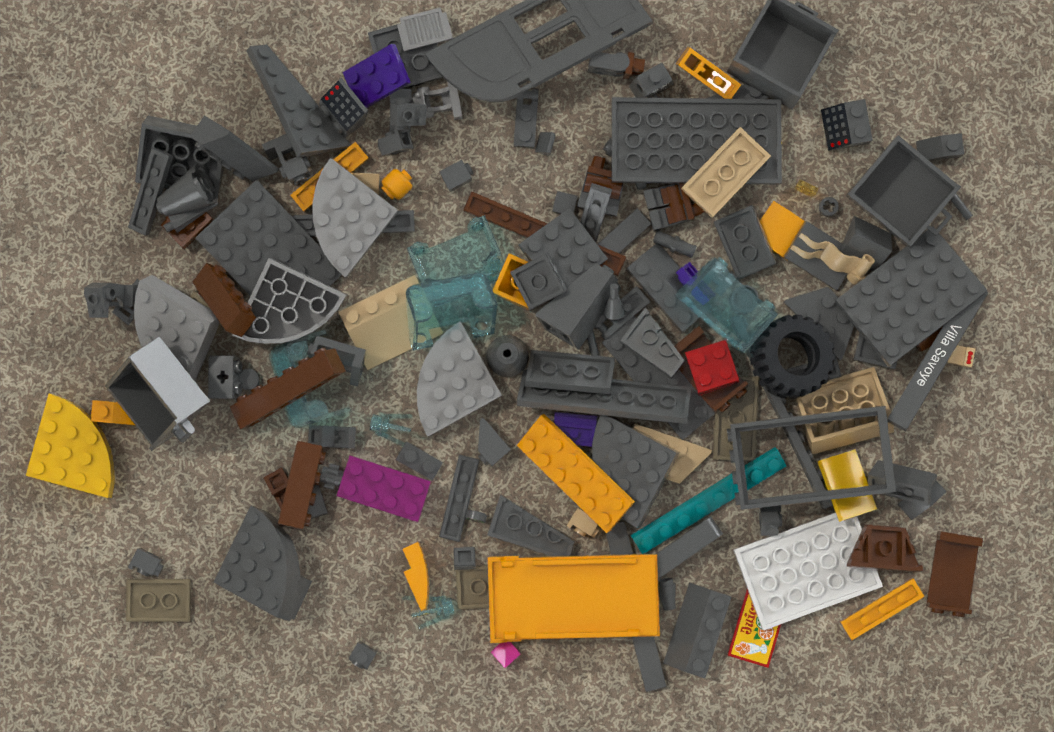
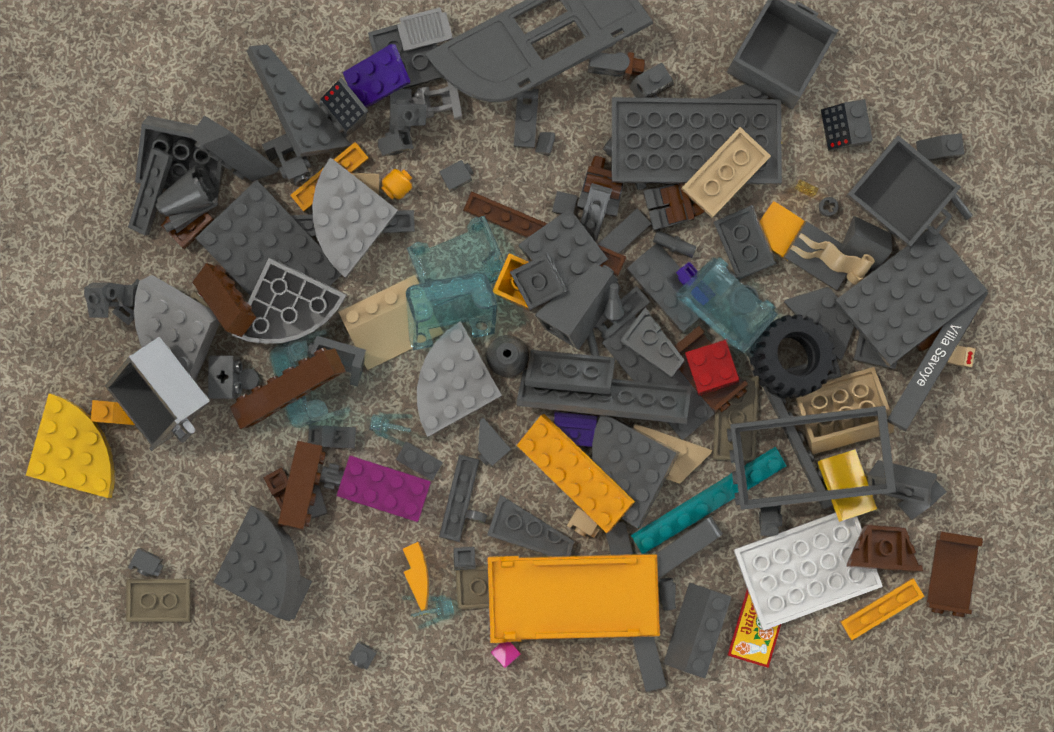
light orange slope [676,47,741,99] -> none

